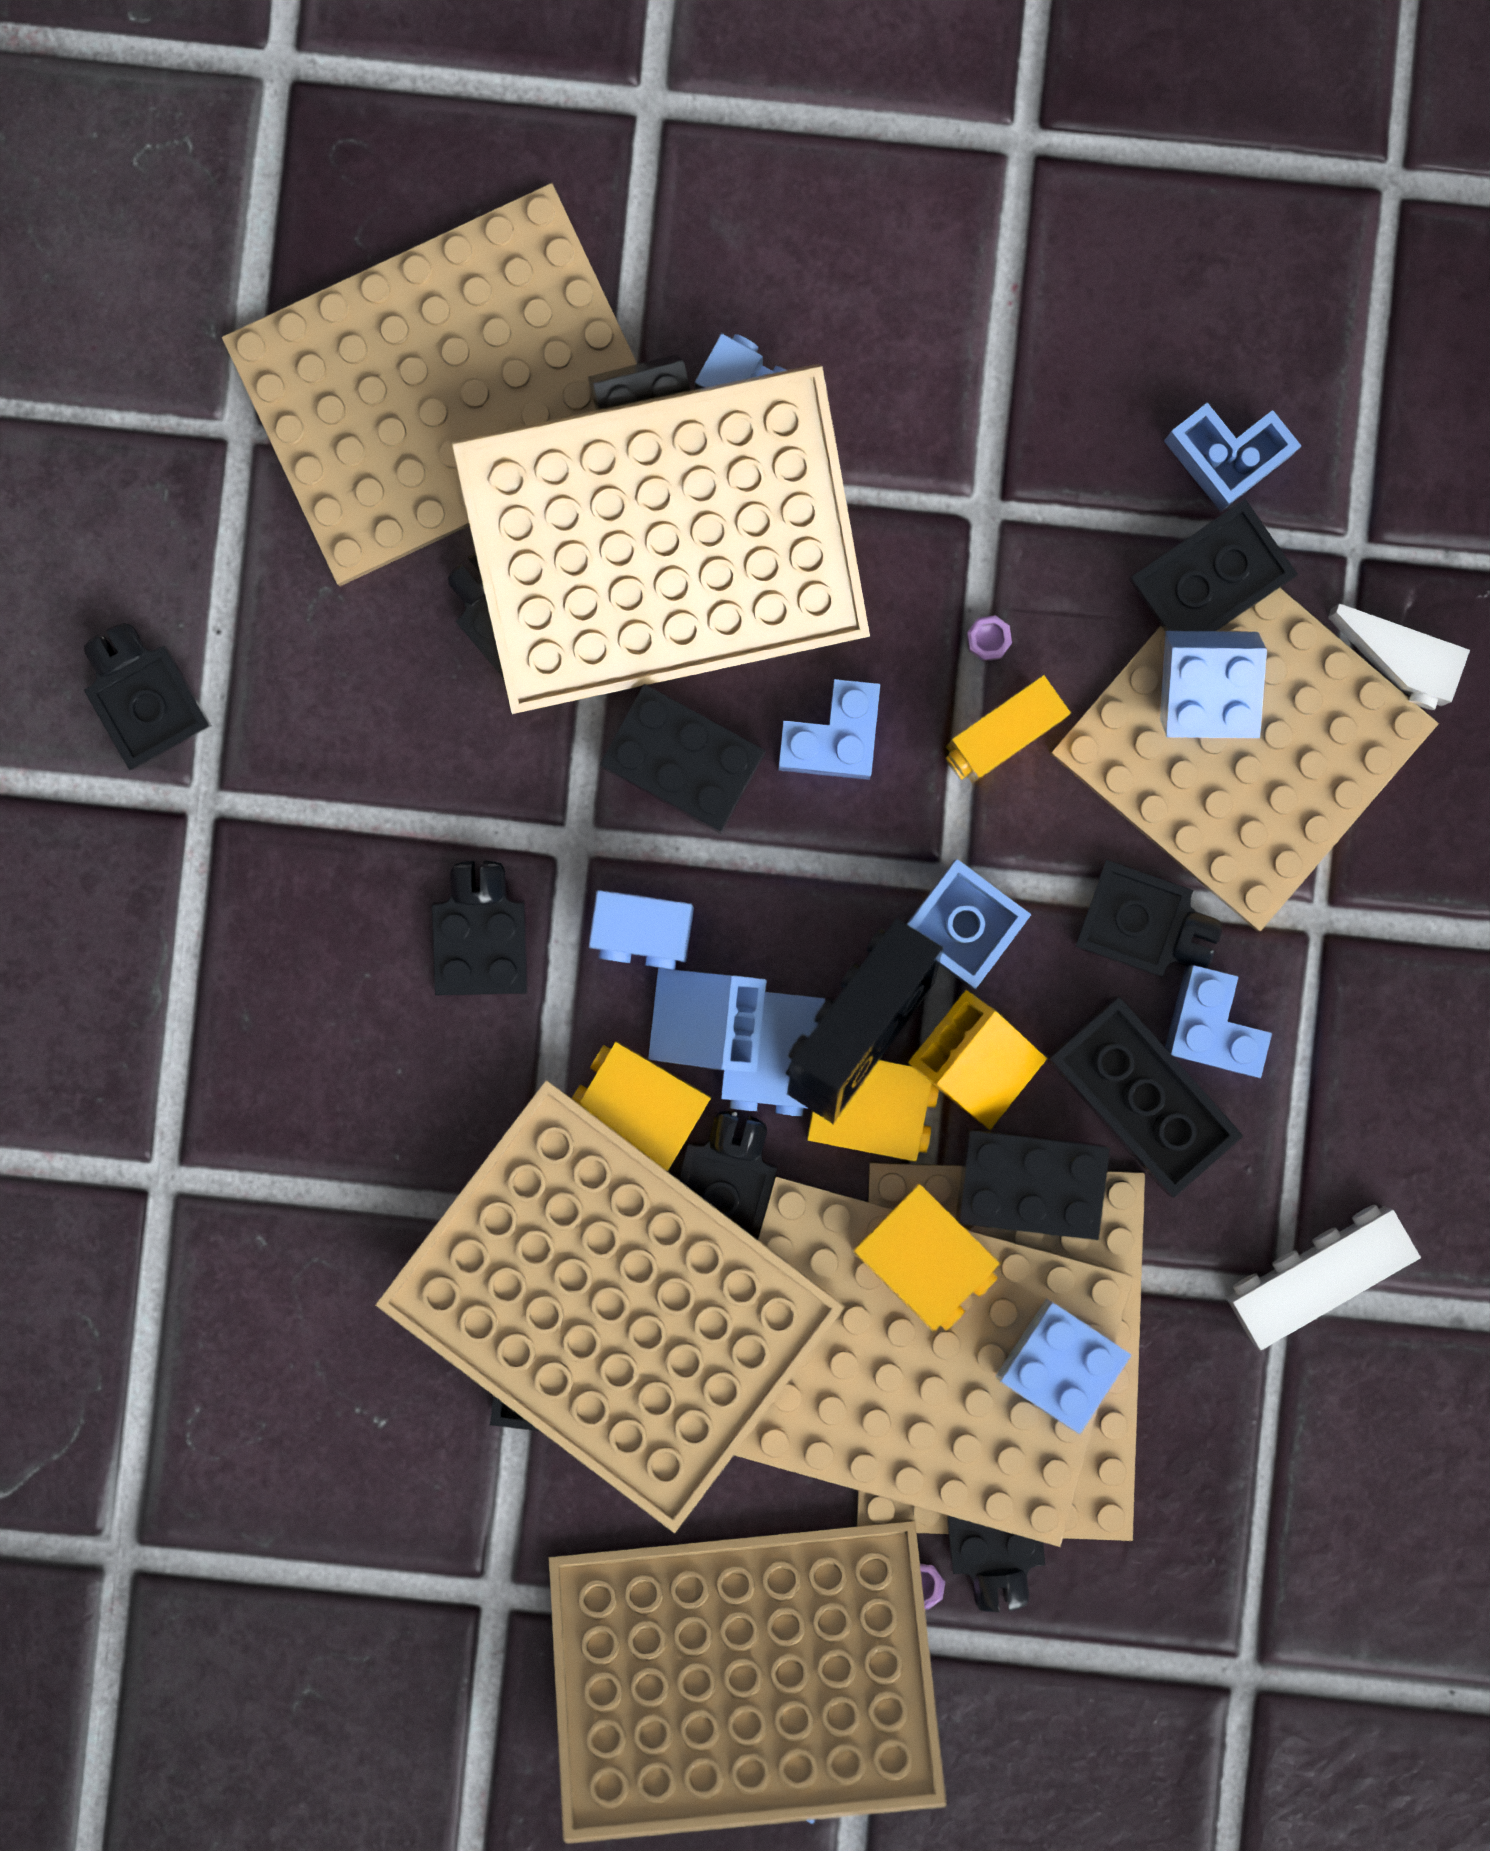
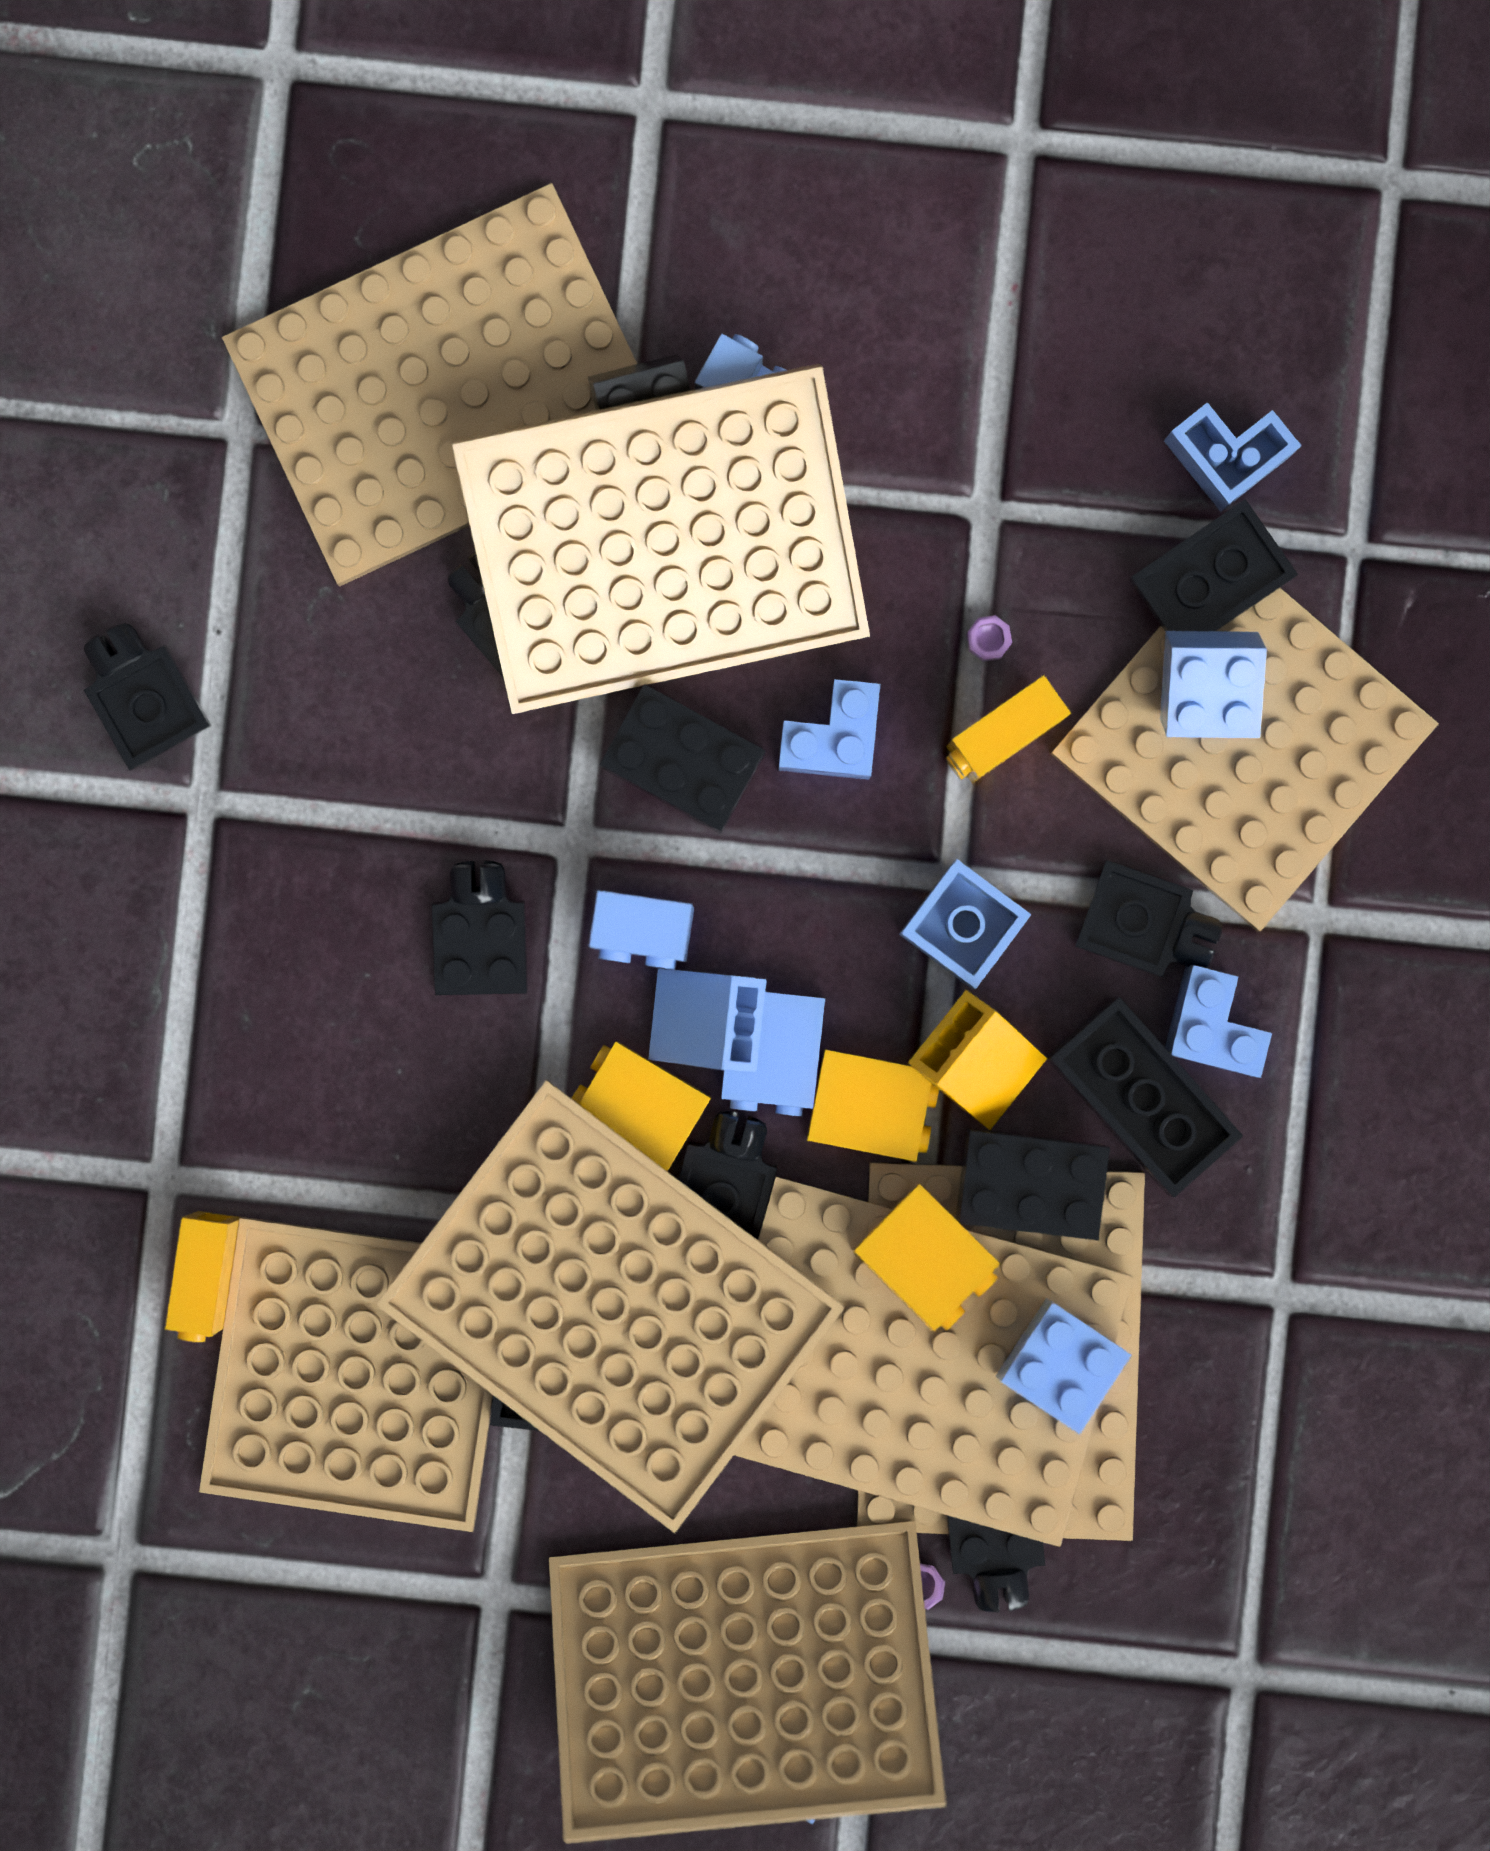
black brick [785,918,943,1124] -> none
white brick [1226,1205,1421,1350] -> none
white slope [1328,604,1470,710] -> none
none -> yellow brick [165,1211,241,1342]
none -> tan plate [199,1217,493,1532]

